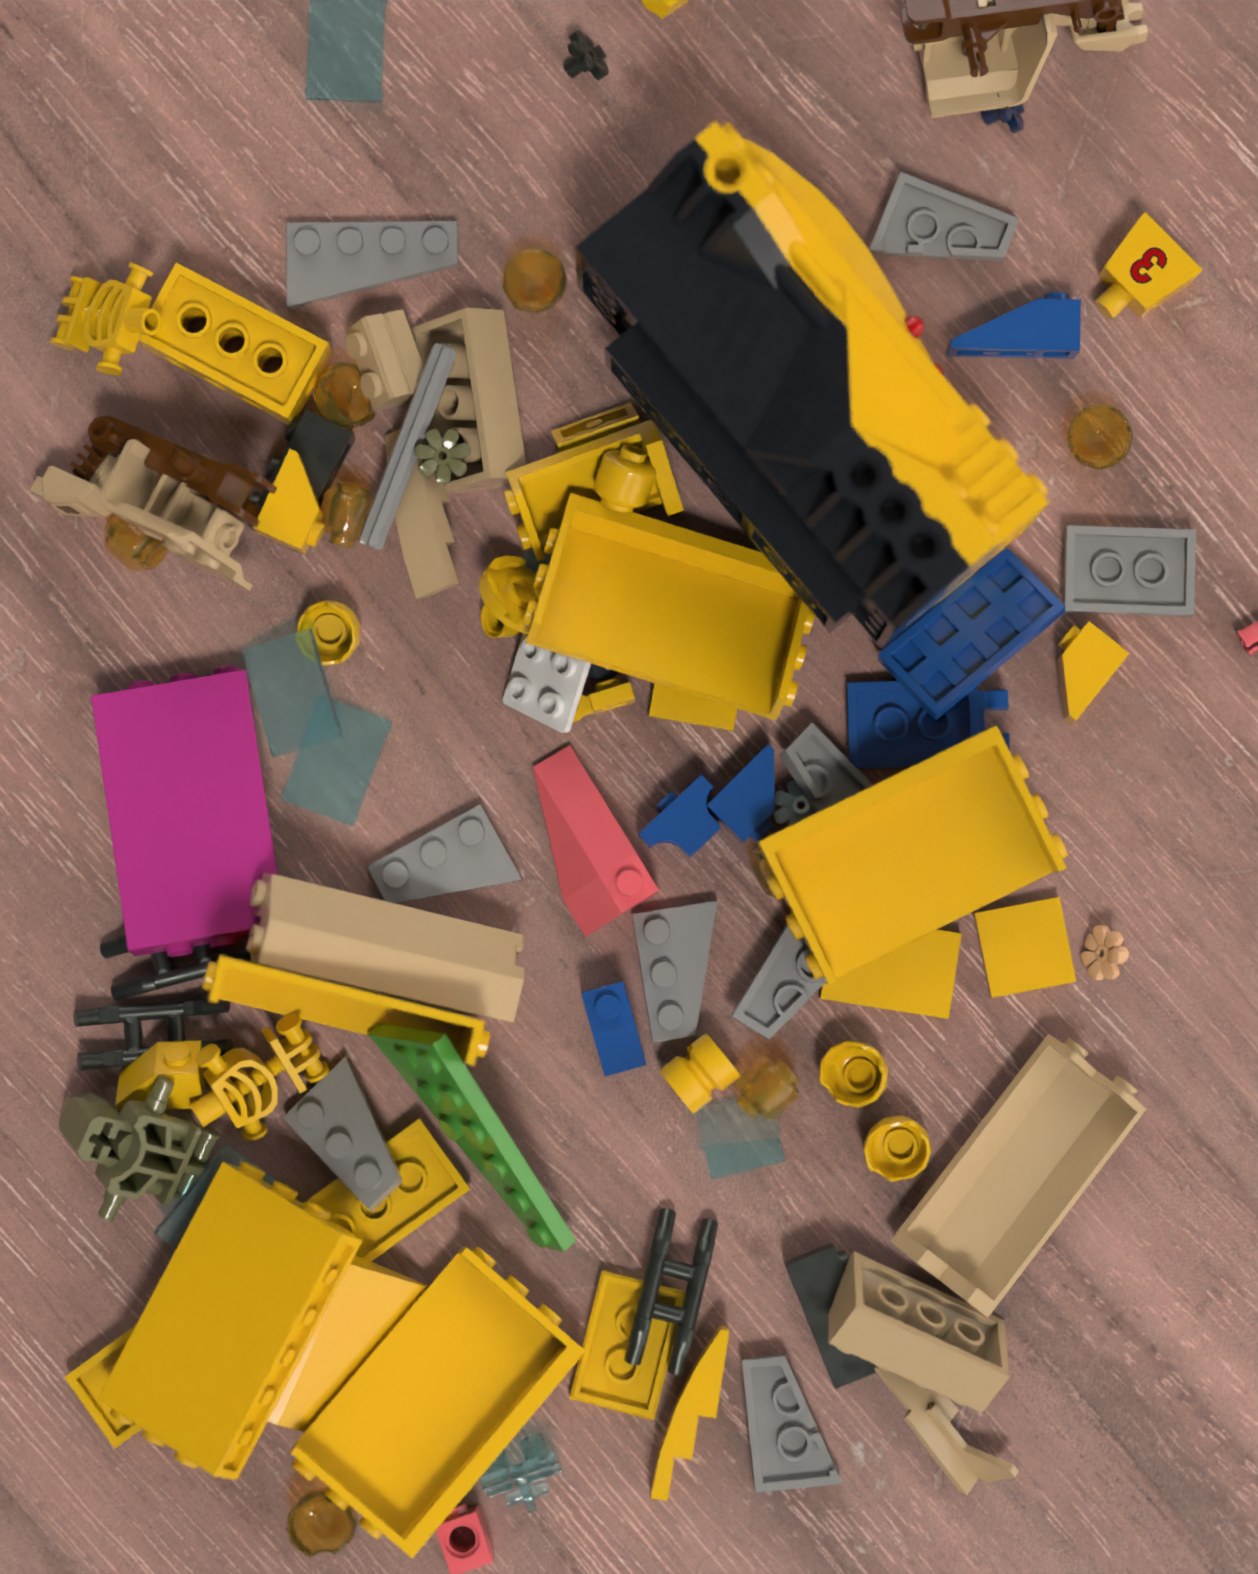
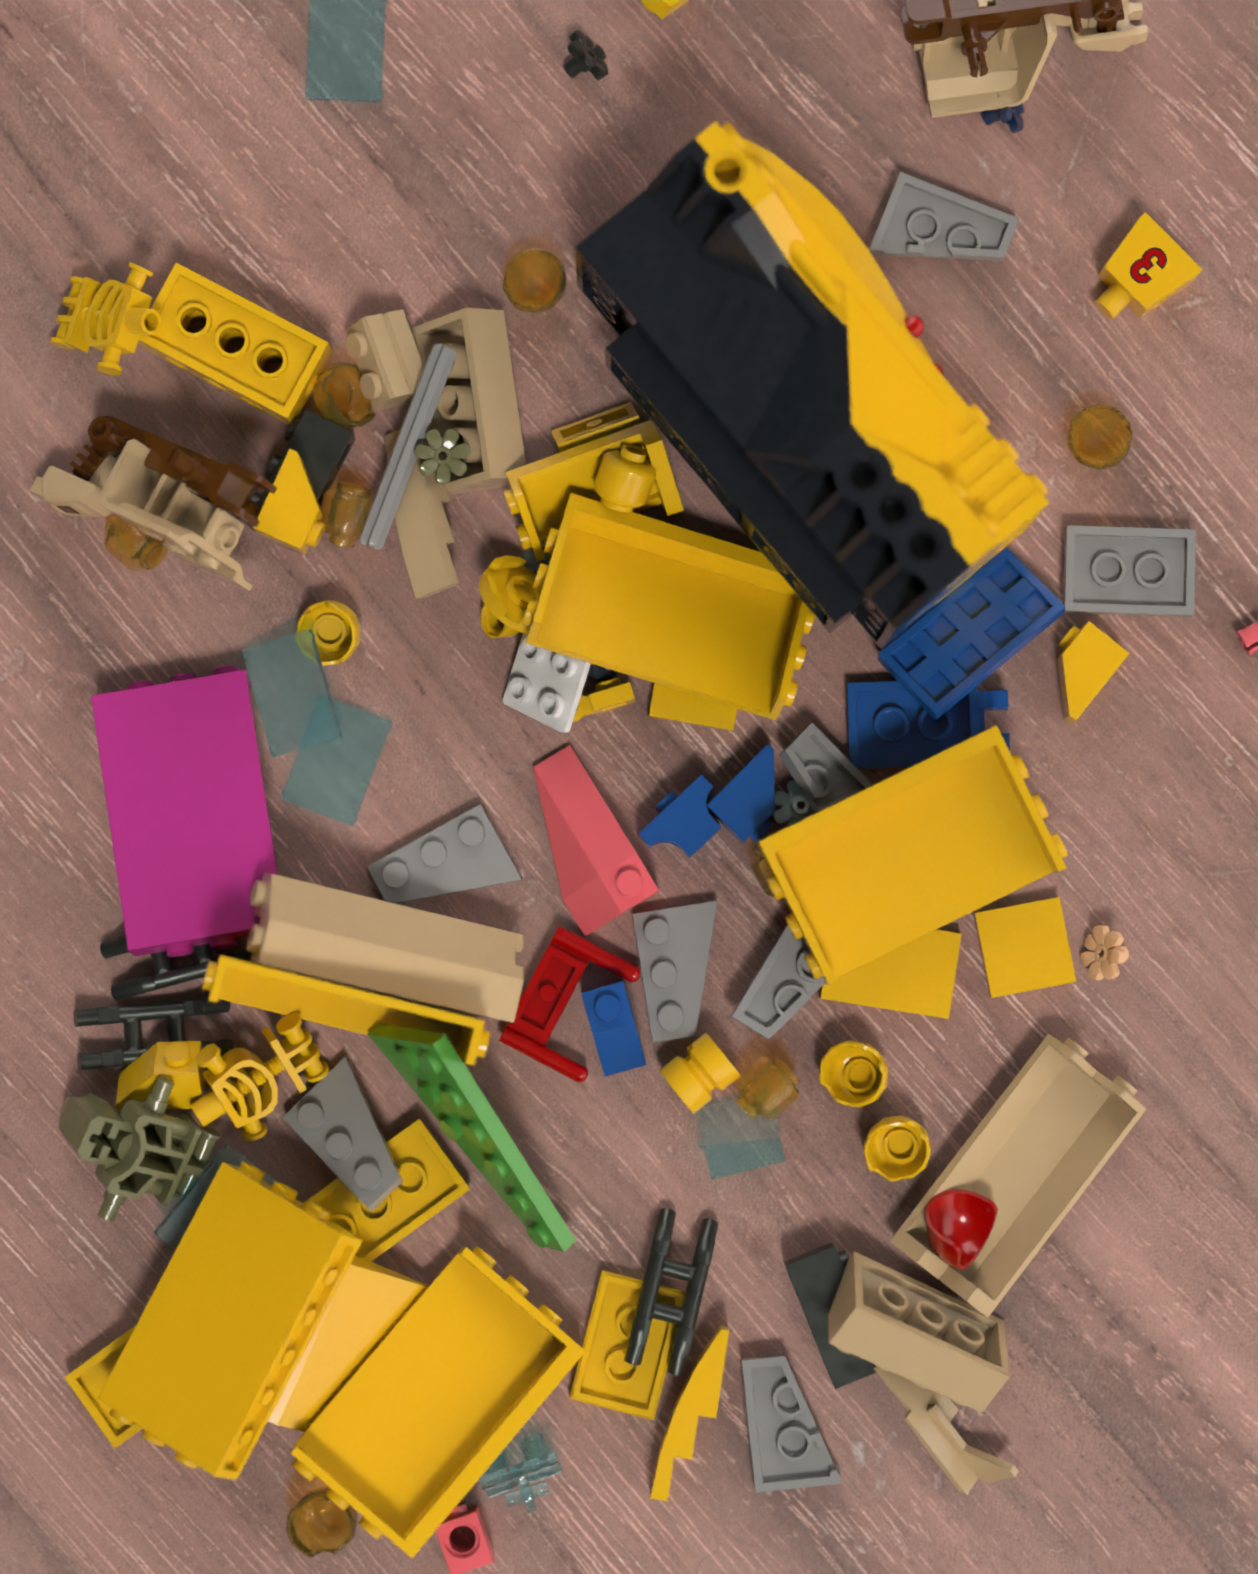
light grey wing [286,221,458,311] -> none
blue slope [947,292,1081,359] -> none
none -> red plate [499,926,641,1083]
none -> red helmet [925,1189,998,1270]

